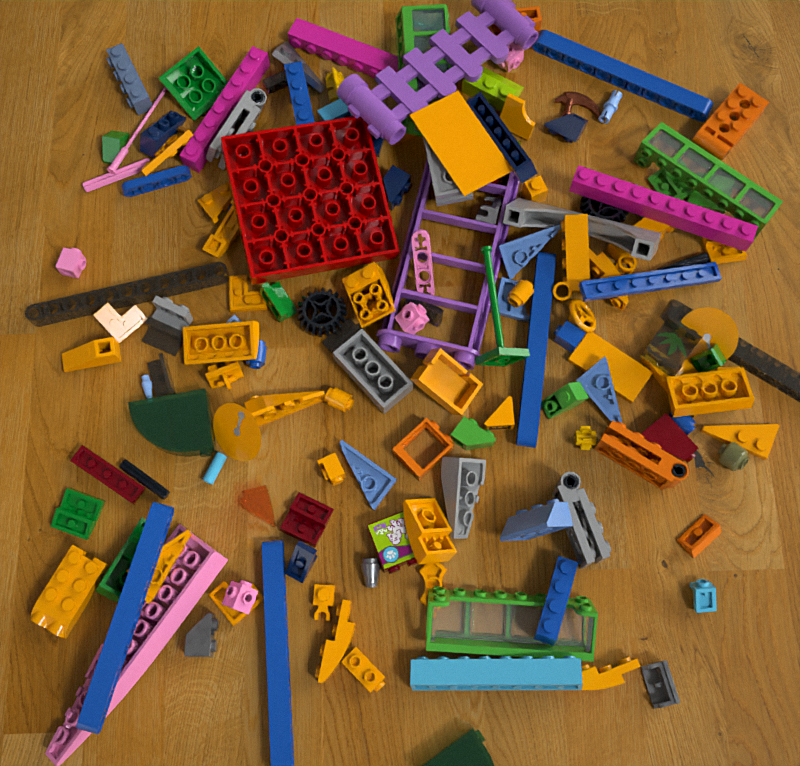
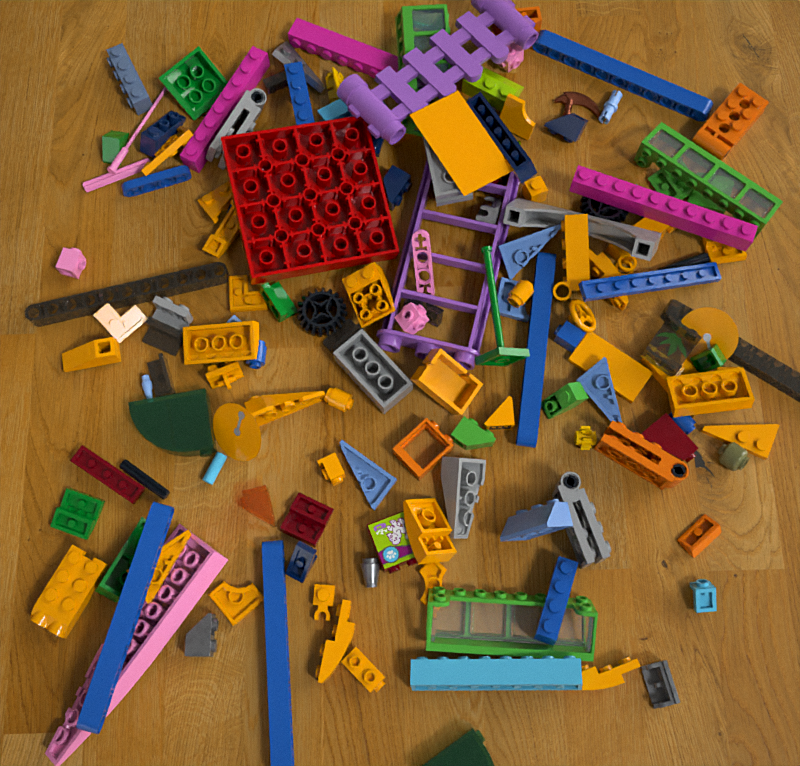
bright pink brick [222,580,258,615] -> none

